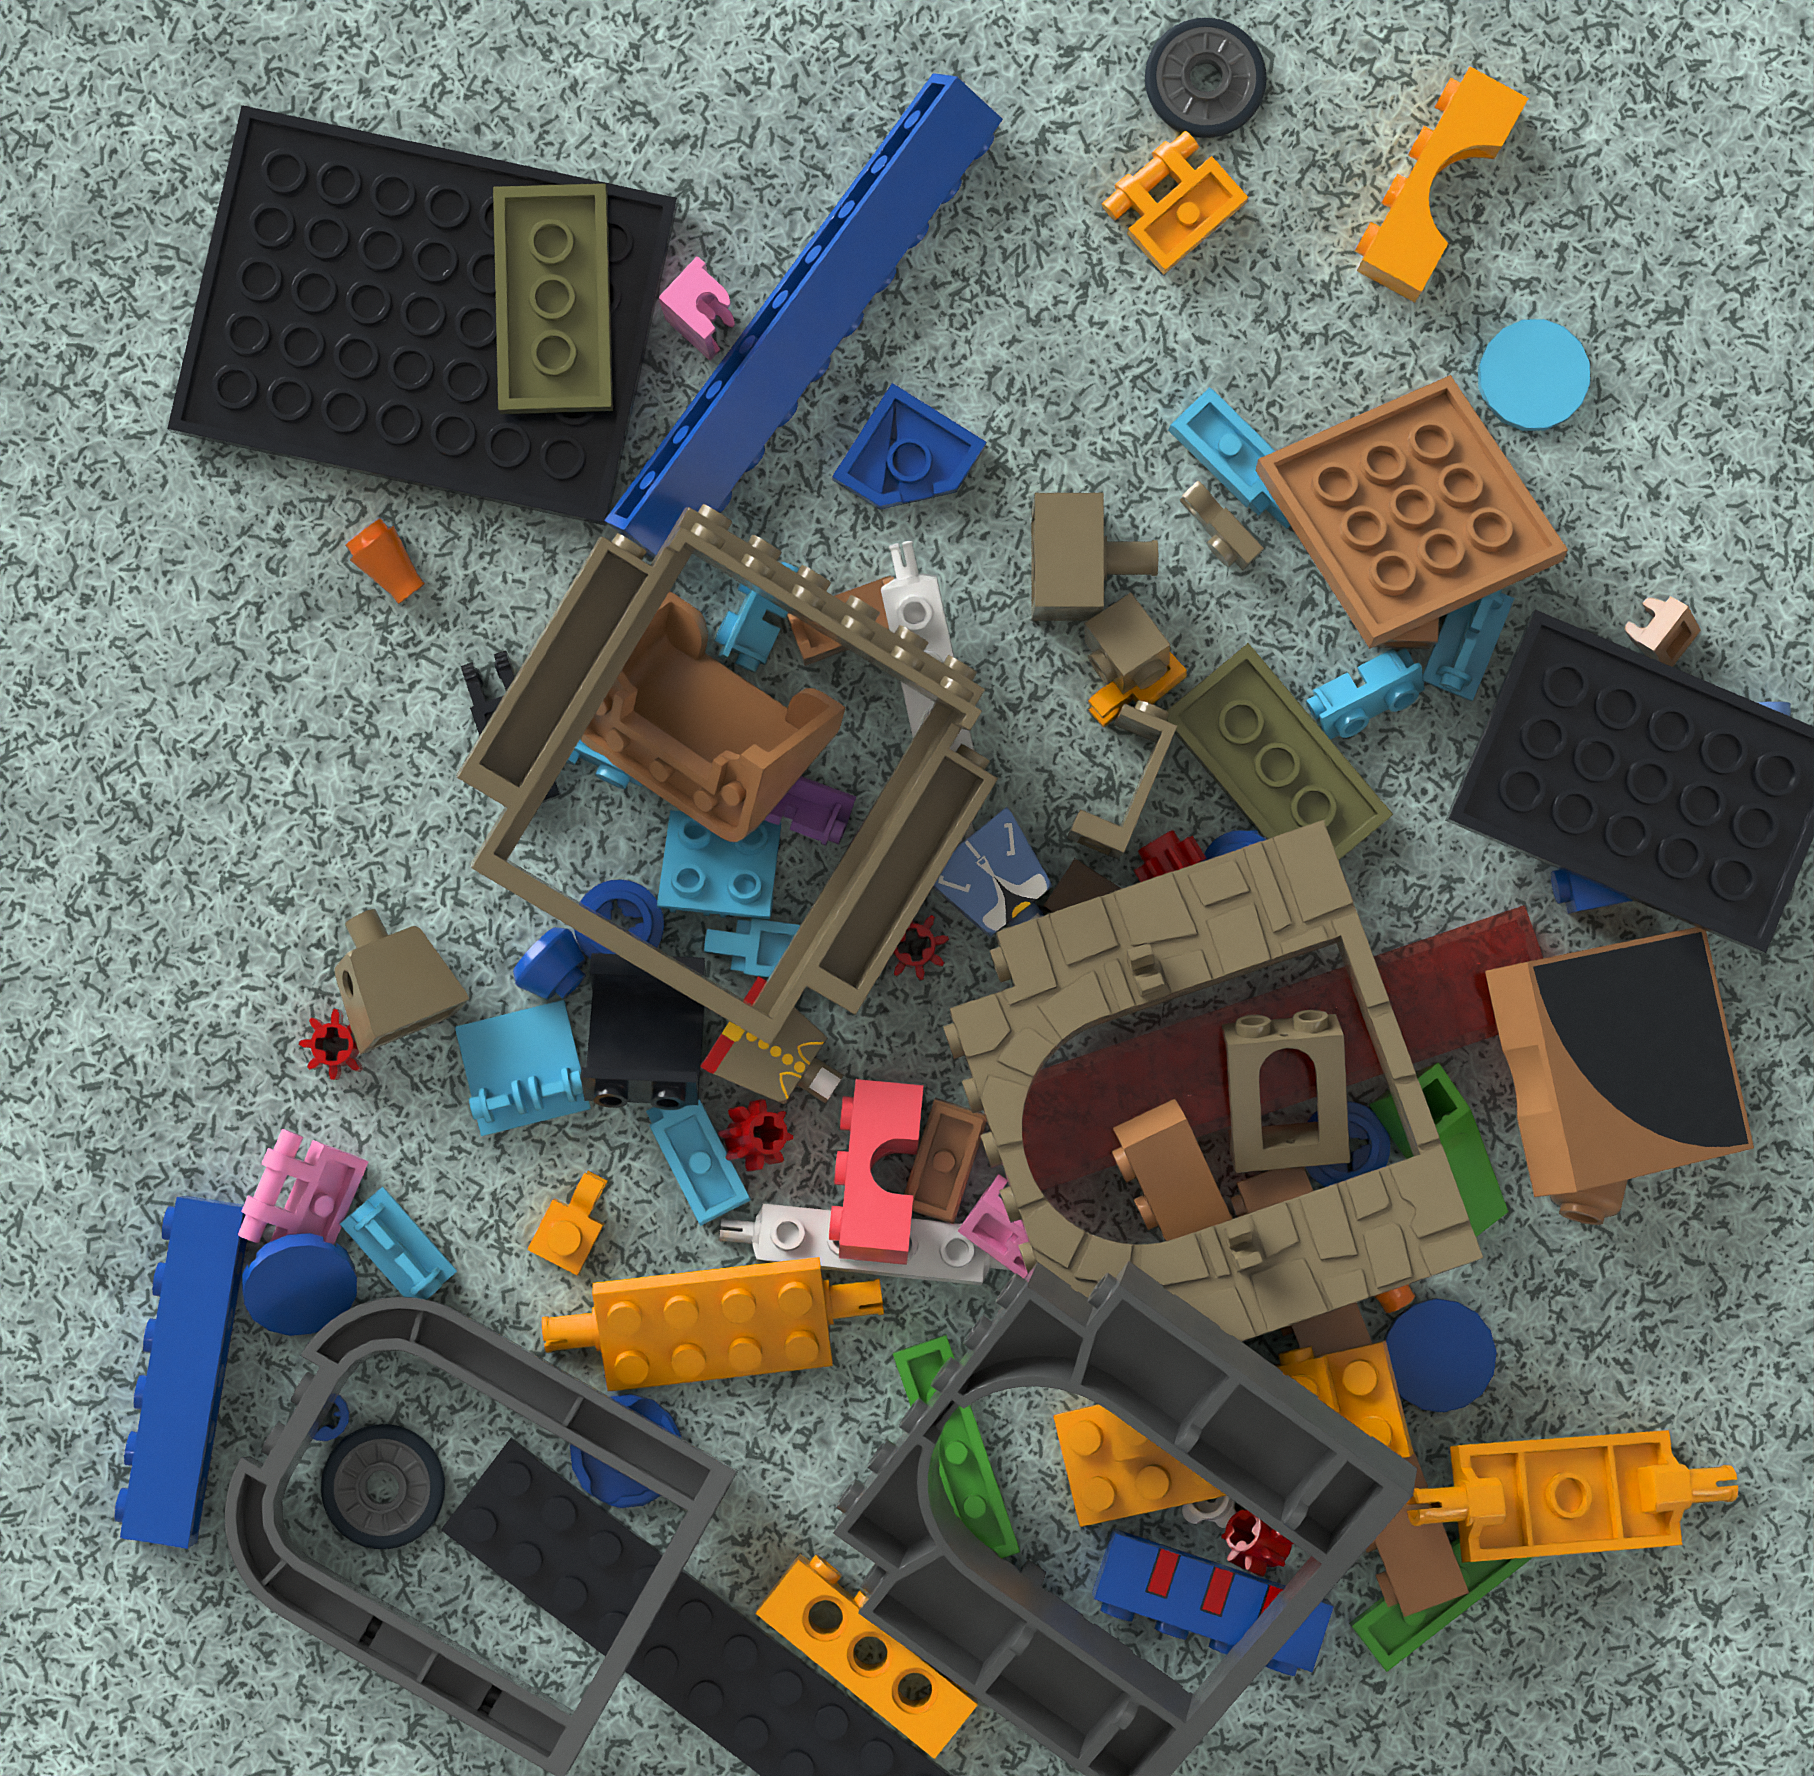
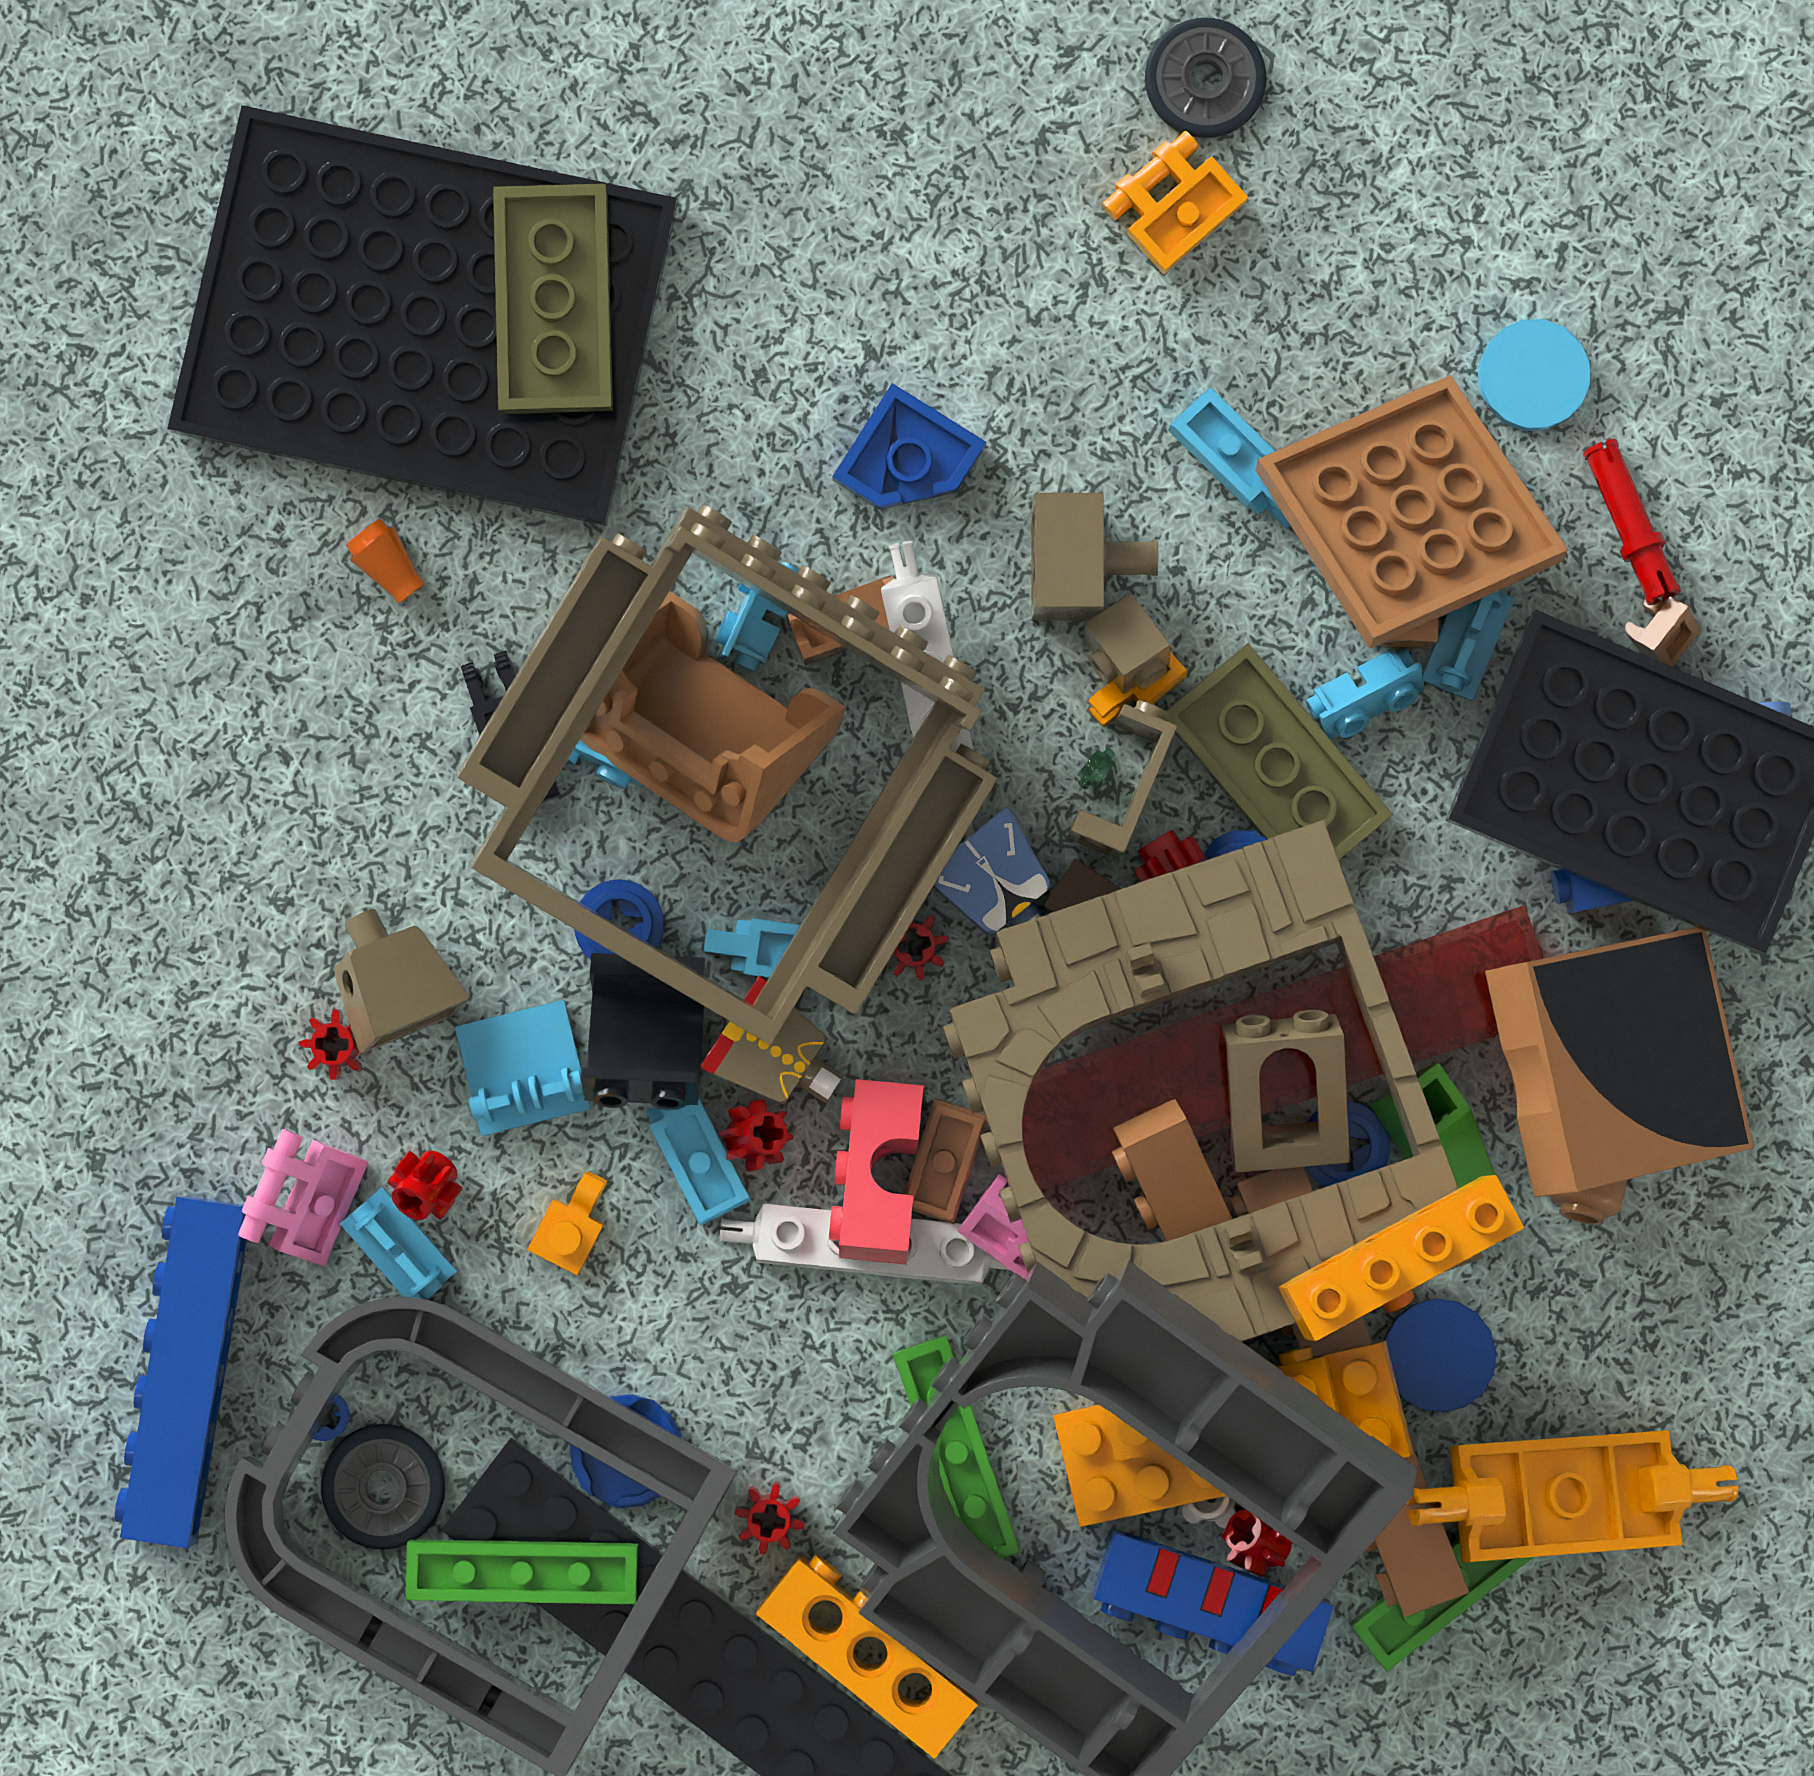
blue tile [242,1233,357,1336] -> none
blue cone [513,927,586,1000] -> none
light orange plate [542,1257,884,1392] -> none
blue brick [604,73,1003,559] -> none
medium azure hinge [657,810,781,919] -> none
bright pink hinge [659,256,735,361] -> none
medium lavender hinge [764,776,856,846] -> none
dark tan plate [1180,481,1264,571] -> none
light orange arch [1354,66,1529,303] -> none
none -> red gear [387,1151,462,1220]
none -> bright green plate [405,1540,639,1604]
none -> red gear [734,1481,805,1555]
none -> clear green piece [1077,748,1116,790]
none -> light orange brick [1277,1175,1525,1341]
none -> red pin [1583,439,1681,606]

